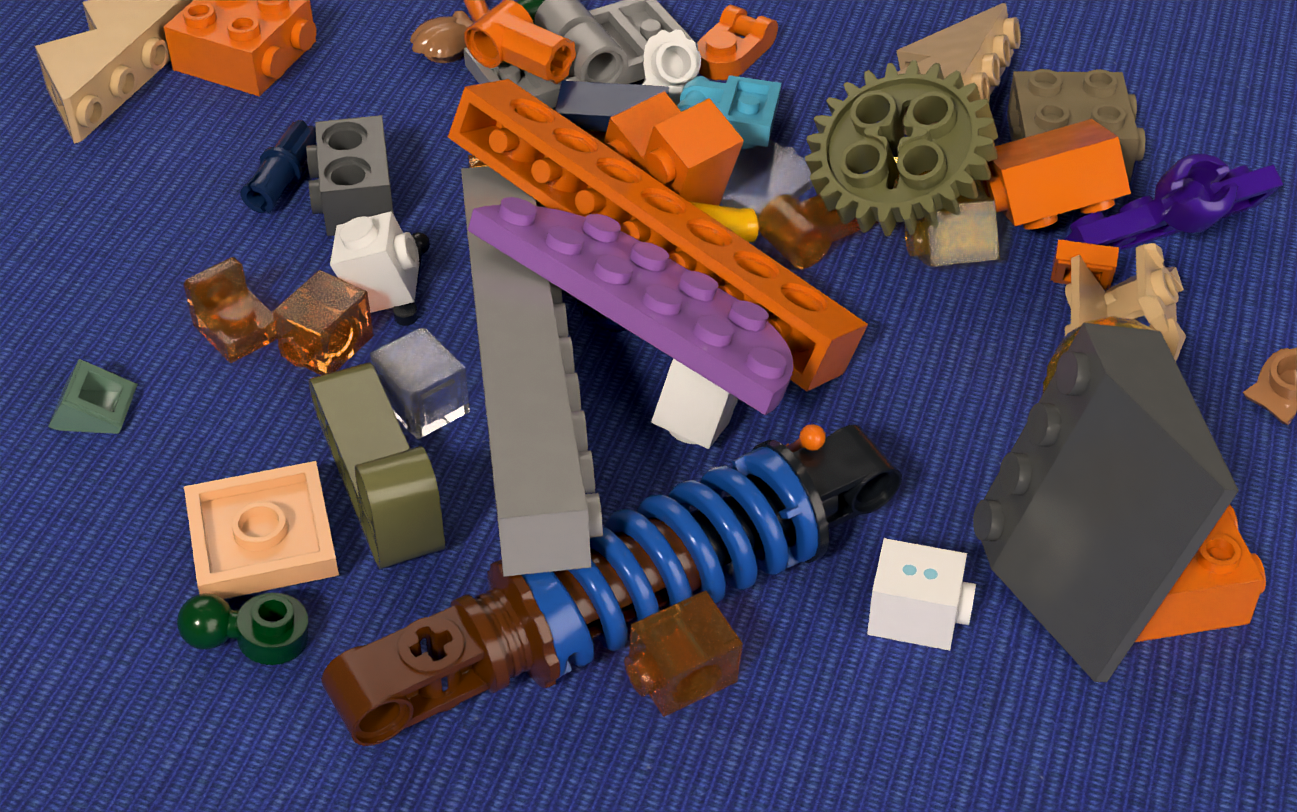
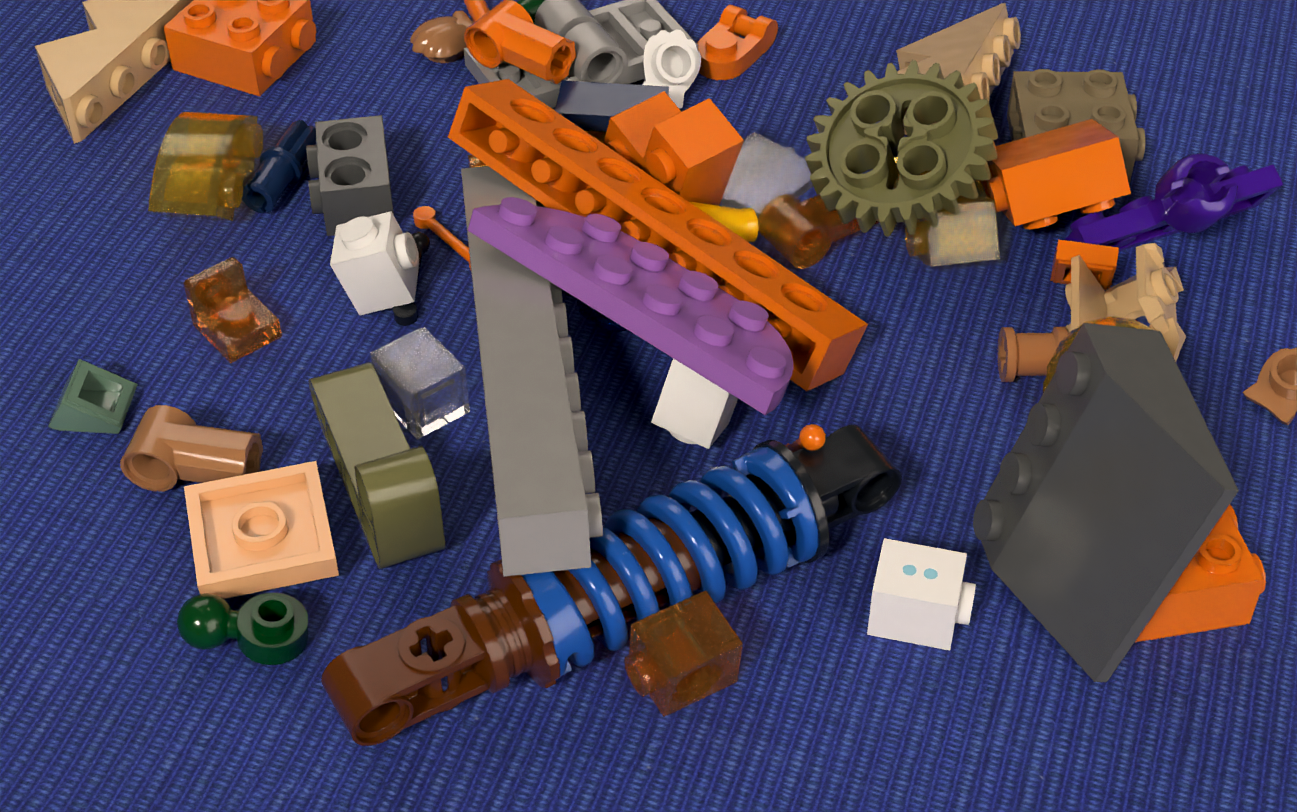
clear orange brick [272,270,374,375] -> none
medium azure plate [677,75,782,149] -> none
none -> medium nougat piece [120,405,263,491]
none -> clear yellow brick [148,111,263,221]
none -> orange hinge [413,206,471,270]
none -> medium nougat bush [997,327,1070,382]

